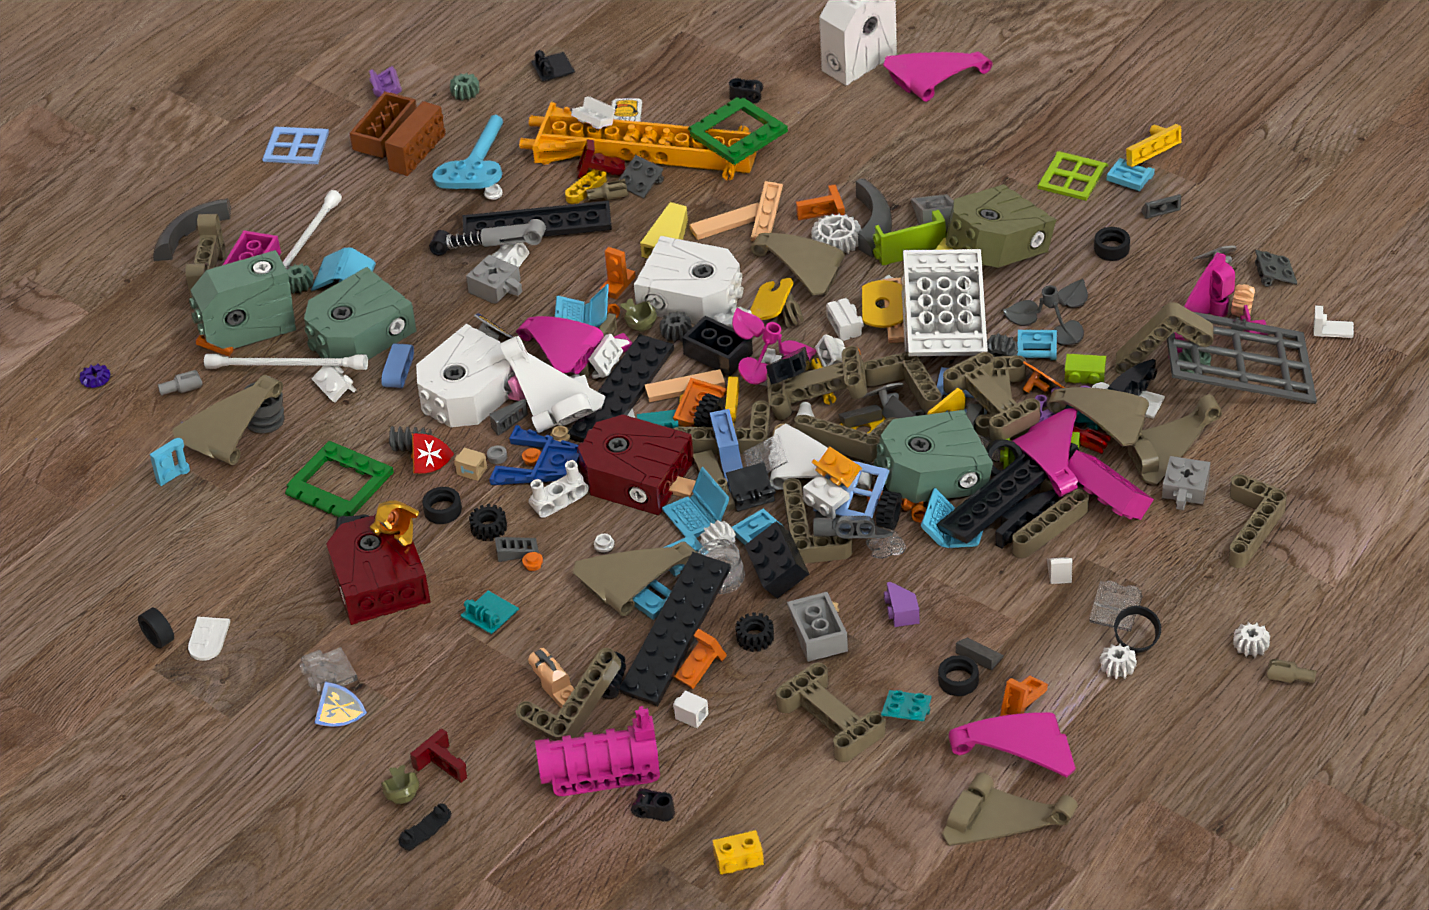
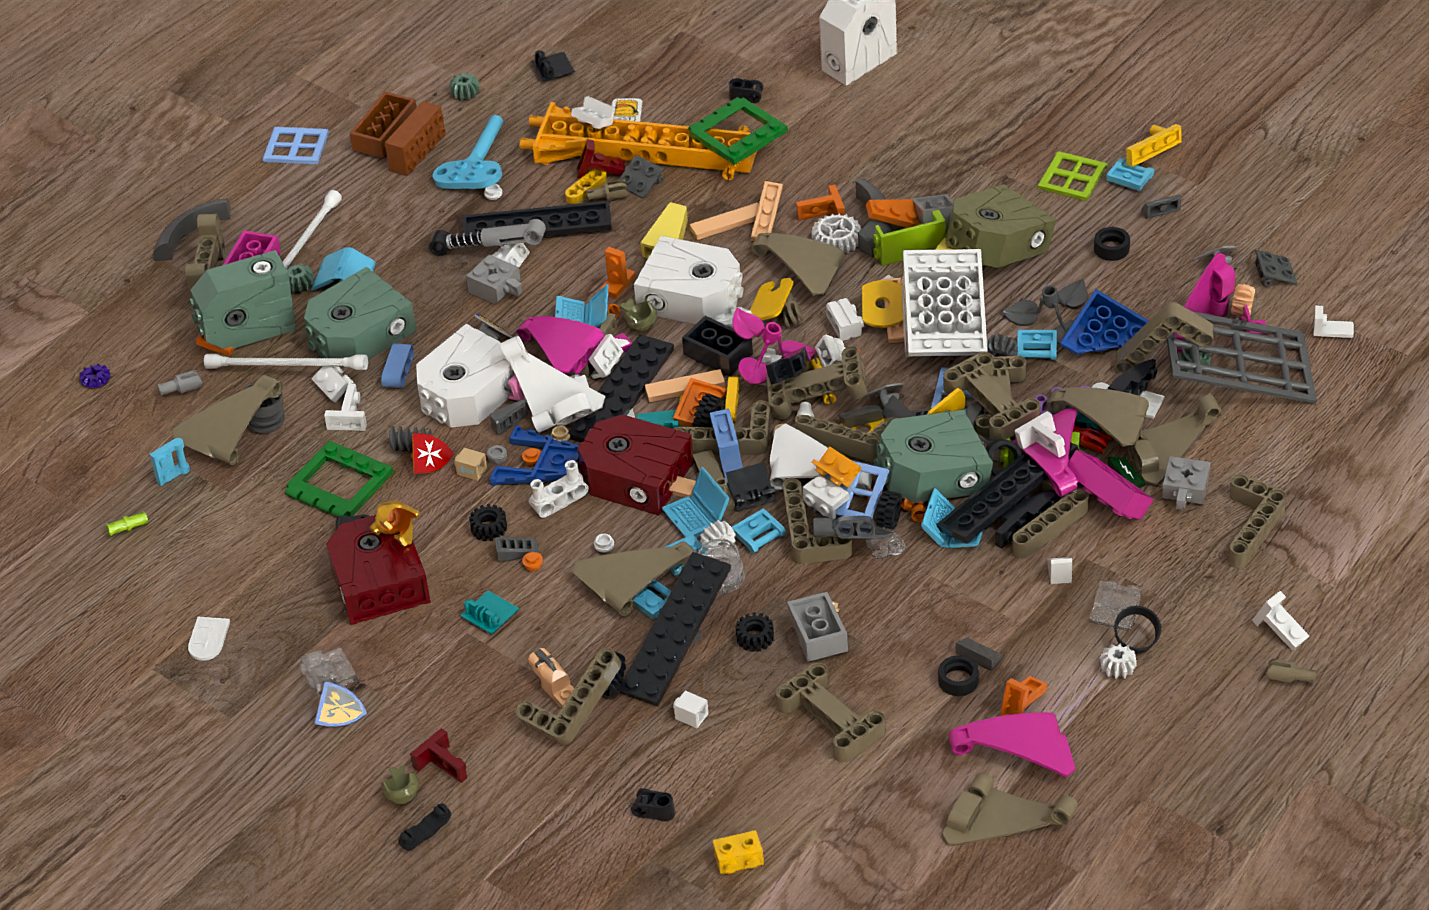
black tyre [138,607,174,649] -> none
medium lavender bracket [369,66,402,97] -> none
black tyre [422,486,462,524] -> none
dark pink piece [535,706,660,796] -> none
dark grey gear [659,311,692,343] -> none
orange bracket [674,629,727,689] -> none
clear hinge [743,434,788,479] -> none
black brick [744,521,810,599] -> none
dark tan beam [864,351,942,415] -> none
teal hinge [881,690,932,721] -> none
dark pink panel [883,52,993,102] -> none
medium lavender slope [884,582,919,627] -> none
orange shield [1023,361,1065,393] -> none
lime brick [1065,354,1106,384] -> none
white gear [1233,622,1270,658] -> none
none -> lime pin [106,511,148,536]
none -> white bracket [324,384,367,431]
none -> orange wing [866,199,920,228]
none -> white bracket [1014,411,1066,458]
none -> blue slope [1060,289,1149,355]
none -> dark green slope [1108,456,1146,488]
none -> white bracket [1252,591,1309,651]

